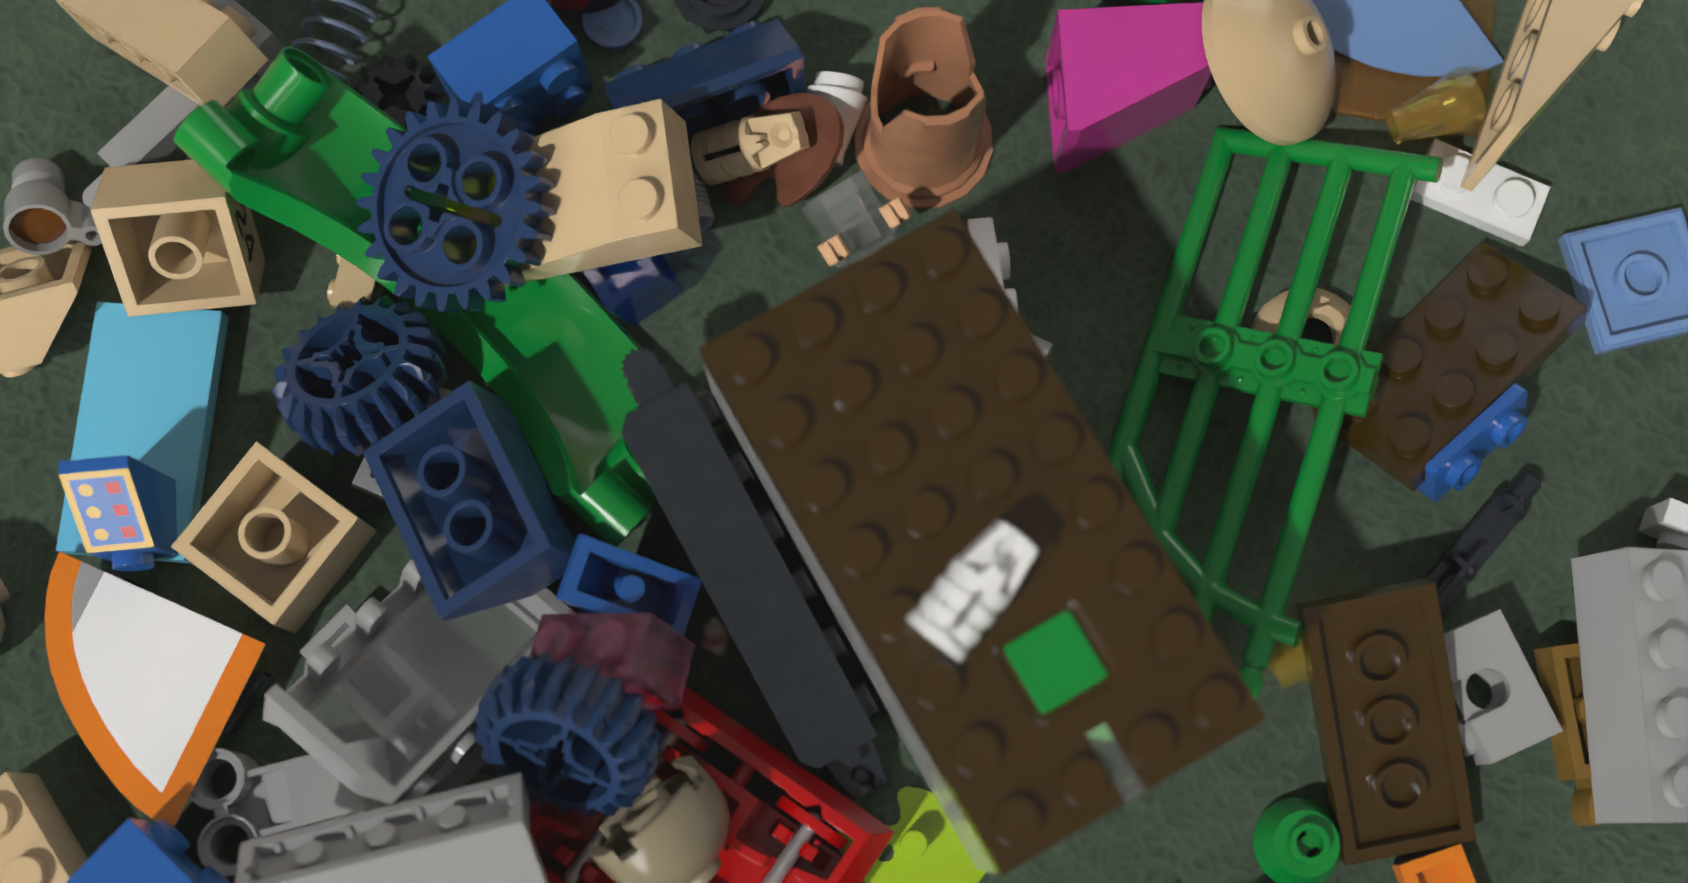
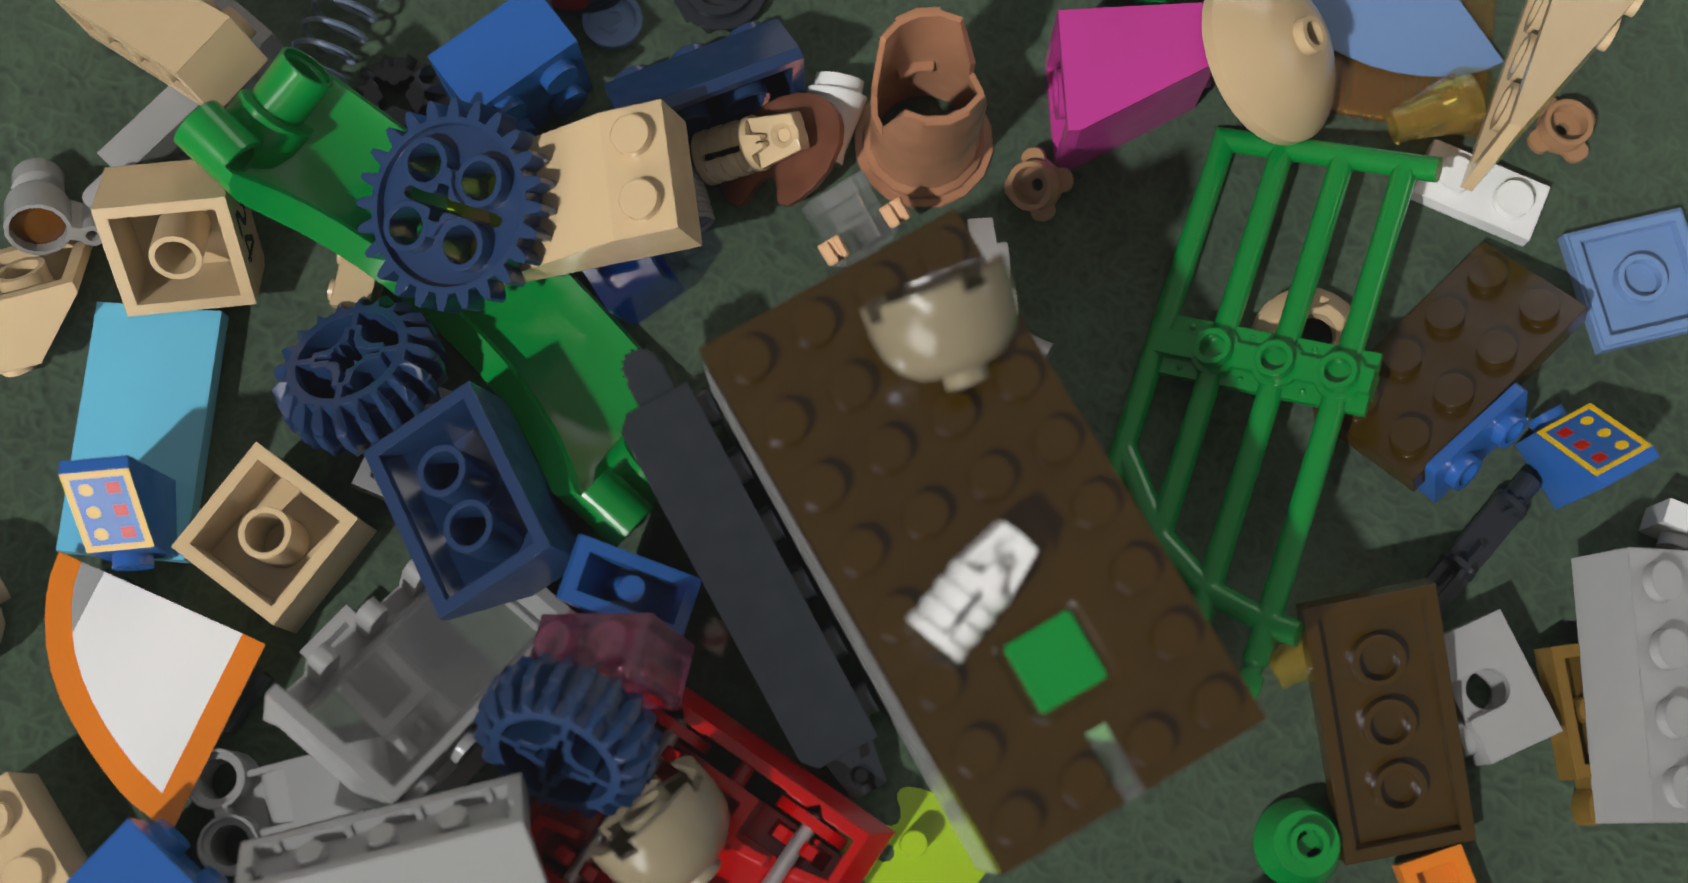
none -> dark tan cylinder [860,254,1018,391]
none -> medium nougat plate [1004,147,1074,221]
none -> blue slope [1515,403,1660,510]
none -> medium nougat plate [1527,98,1596,163]

